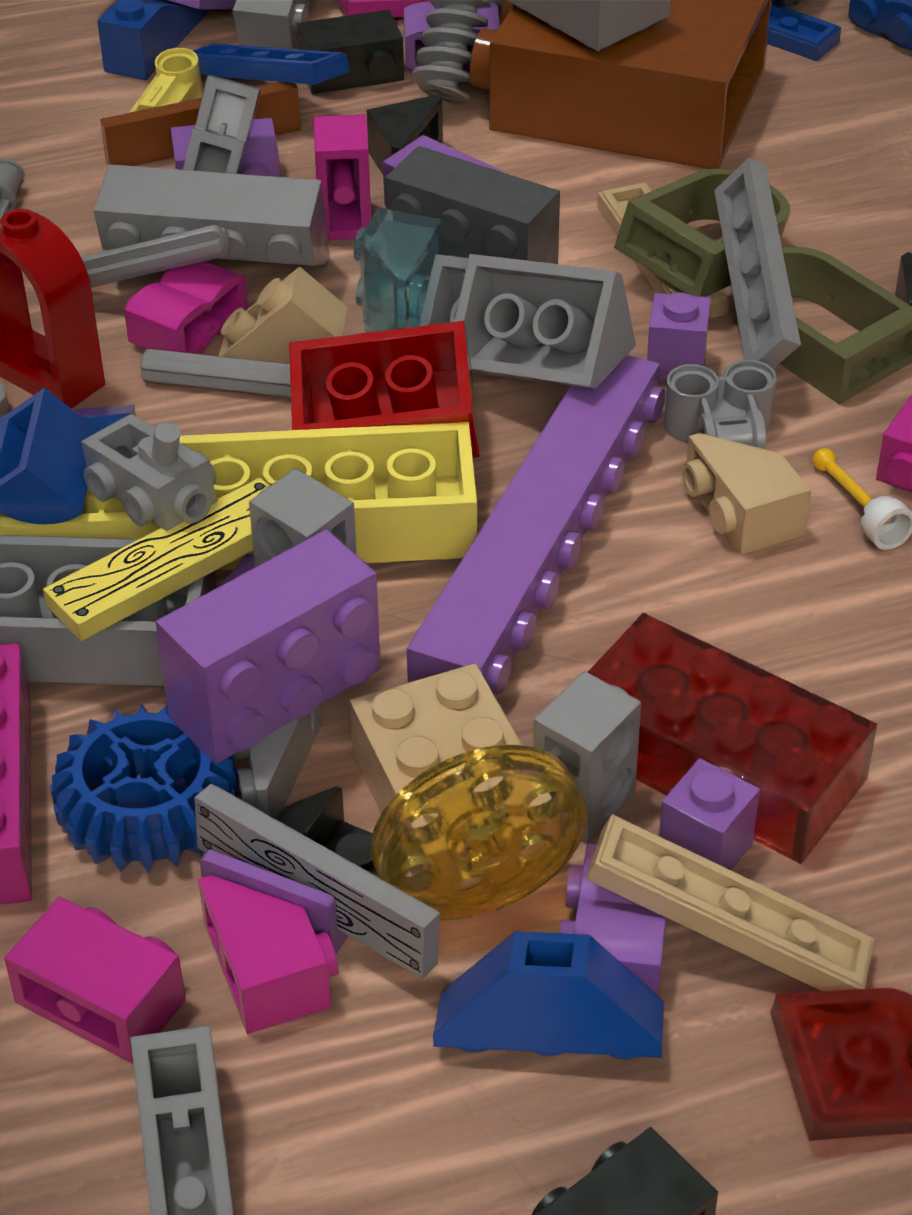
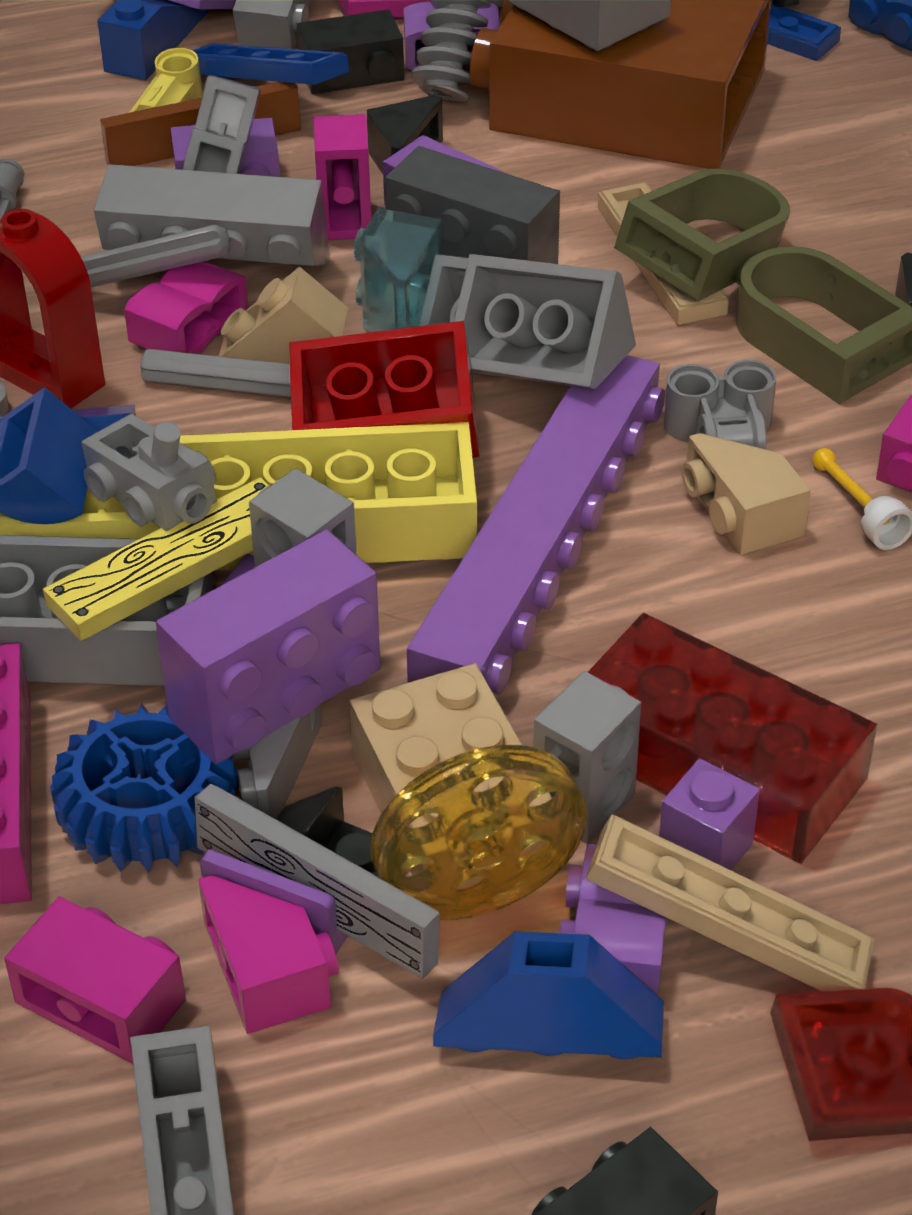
medium lavender brick [647,293,711,383] -> none
light grey plate [714,158,801,368] -> none

